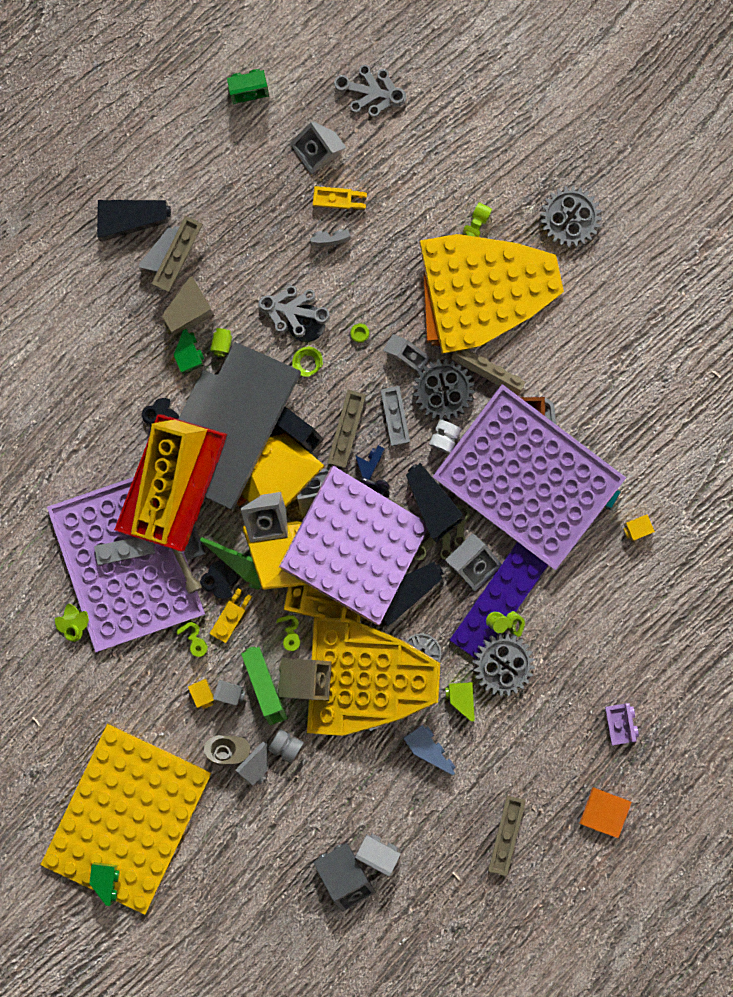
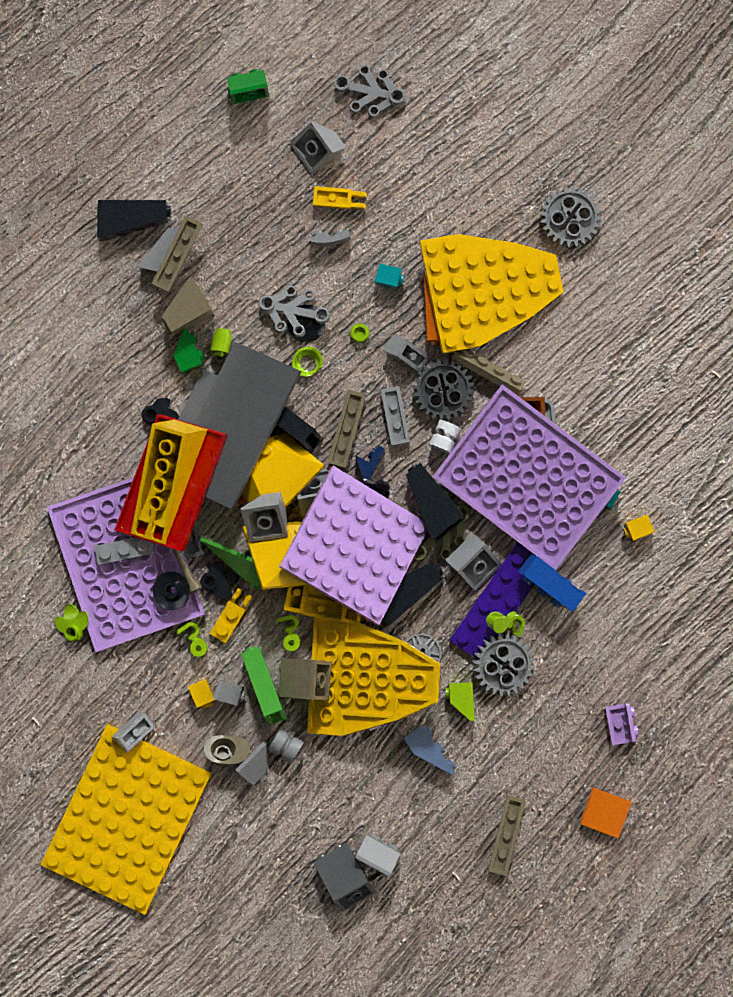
green slope [89,862,120,906] -> none
lime leg [462,202,492,237] -> none
none -> light grey slope [112,712,155,752]
none -> black dish [153,571,190,610]
none -> teal brick [375,263,404,290]
none -> blue wedge [518,554,587,612]

